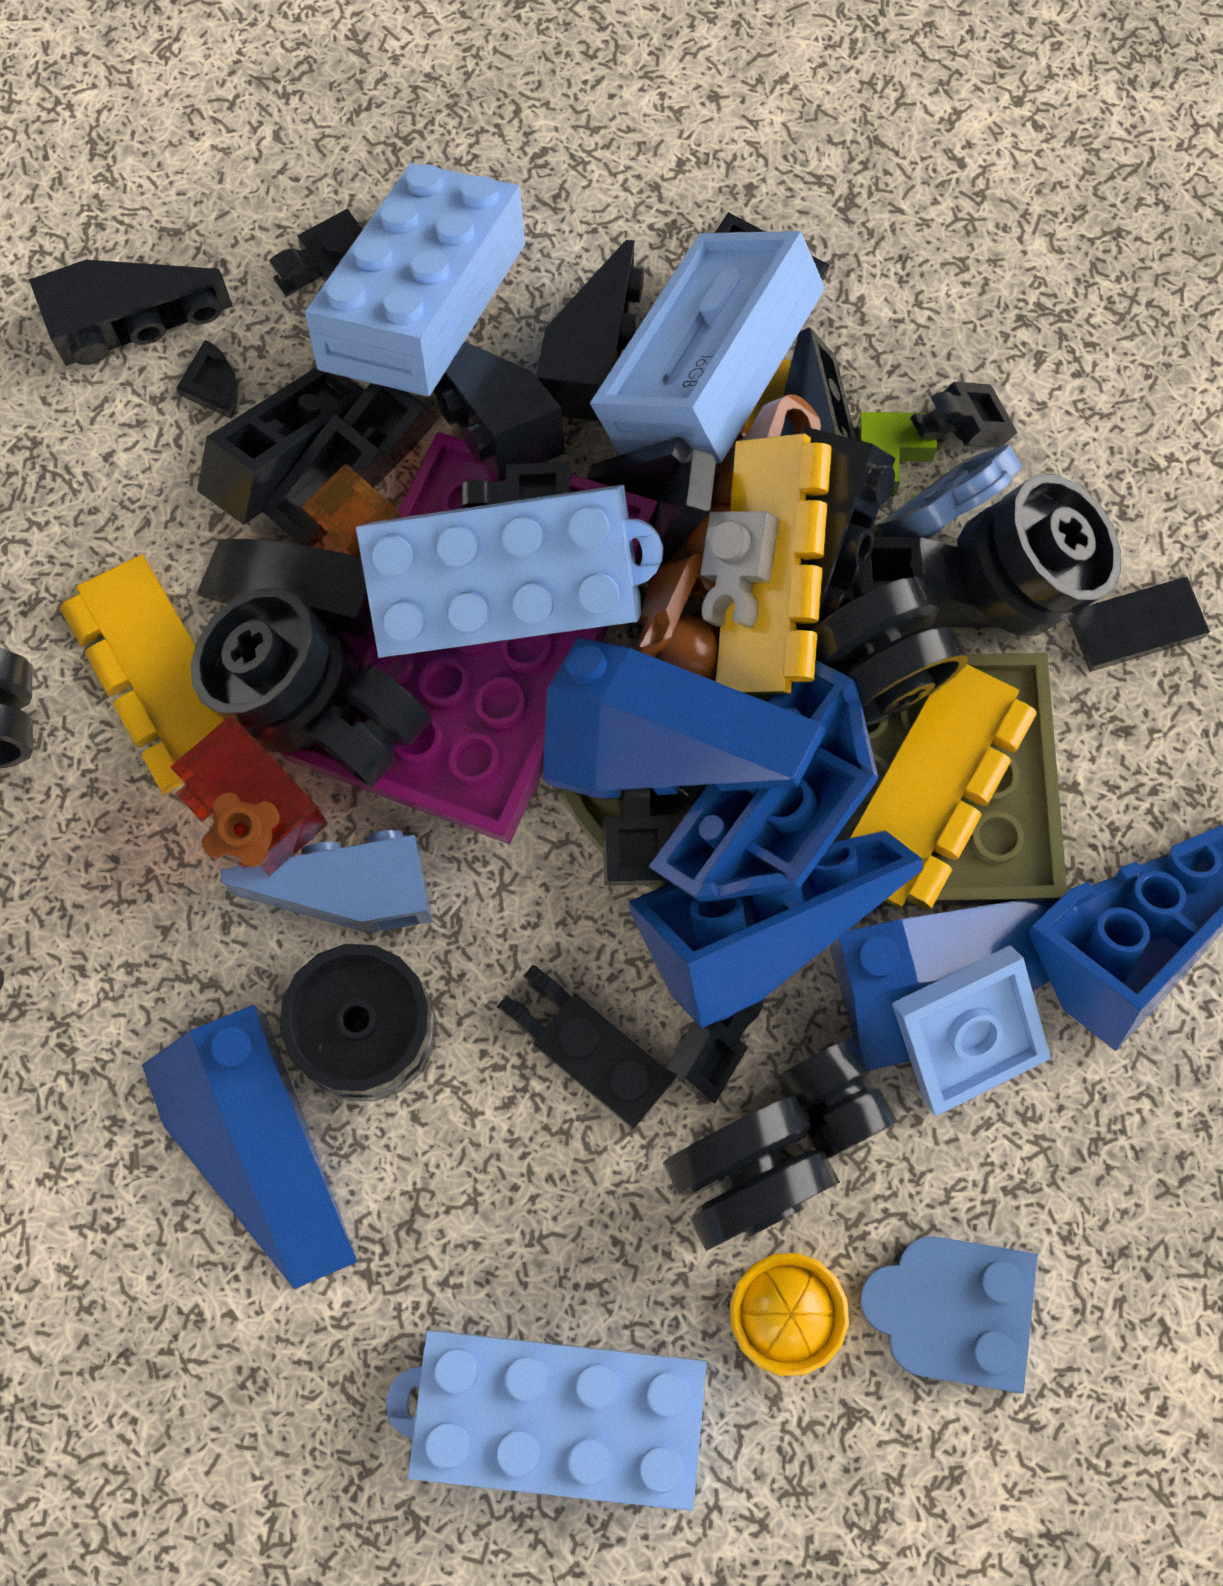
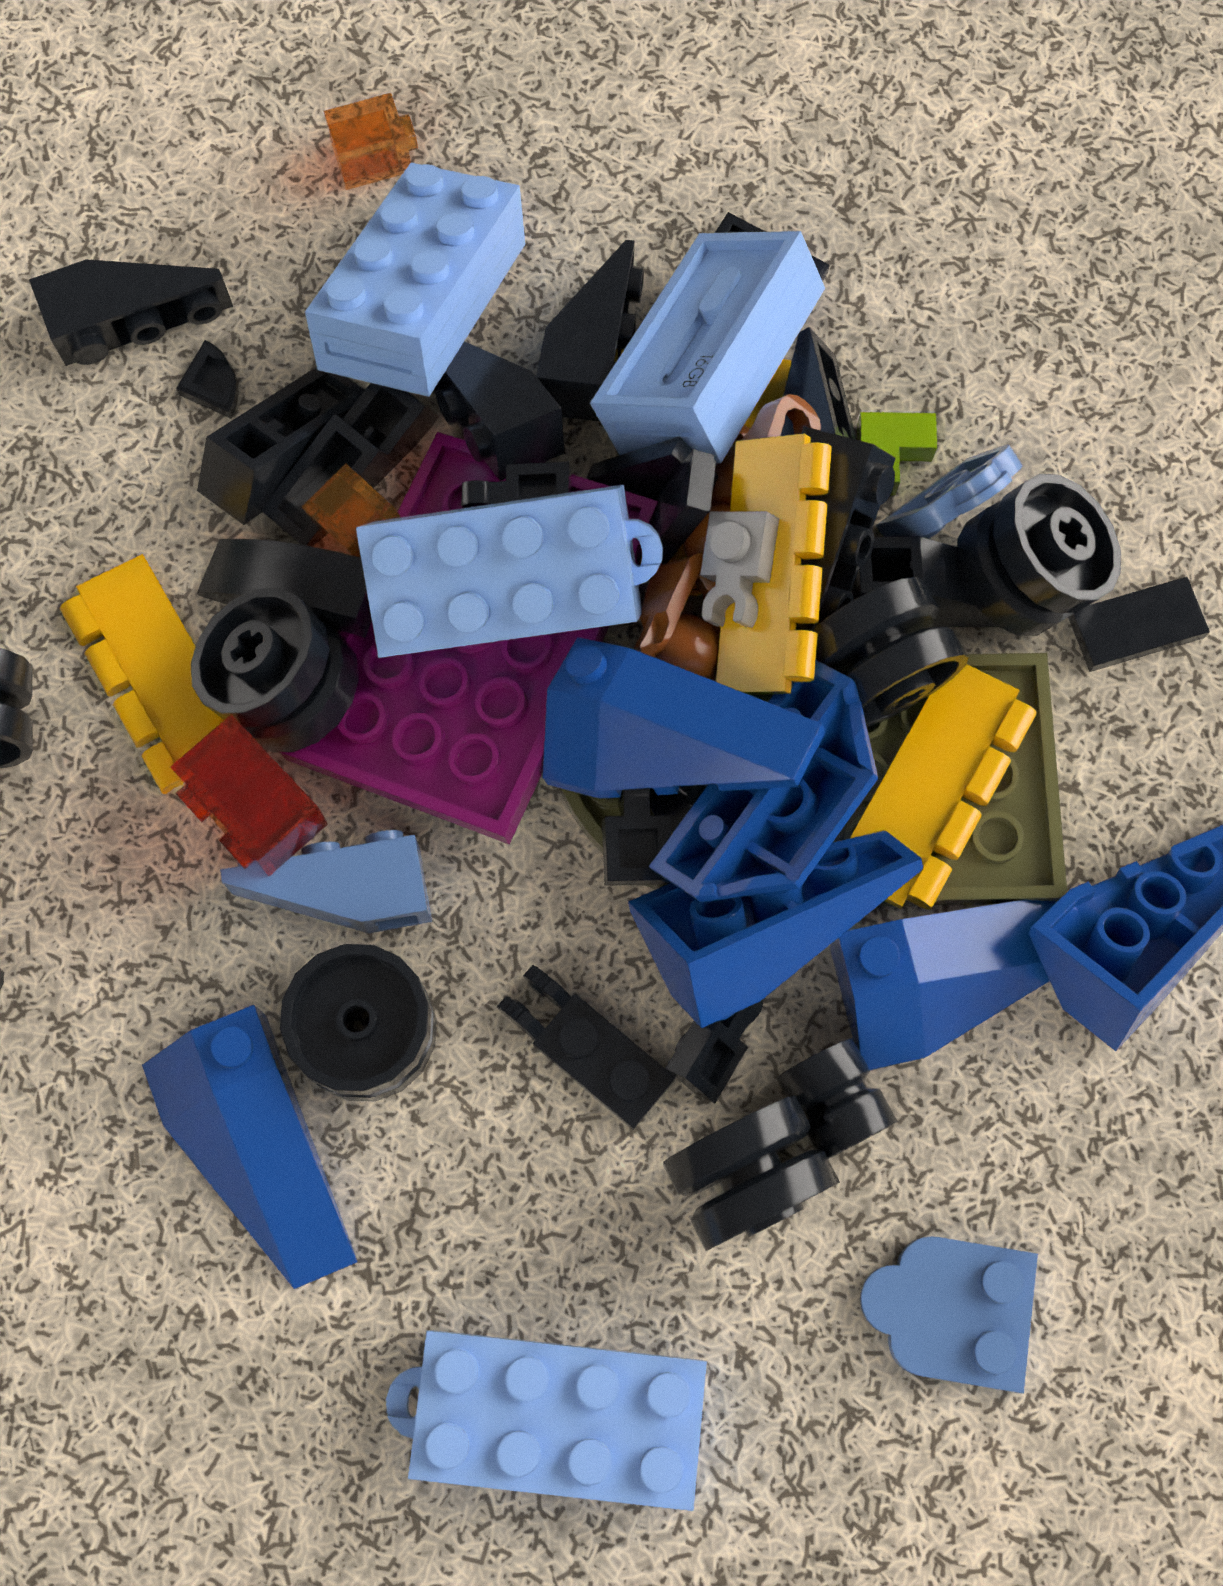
dark orange plate [202,793,280,868] -> none
black plate [269,208,363,297] -> none
black wheel [308,664,433,789] -> none
yellow hat [730,1253,849,1376] -> none
light blue plate [892,945,1051,1117] -> none
black plate [910,381,1018,447] -> none
none -> clear orange brick [324,93,418,190]

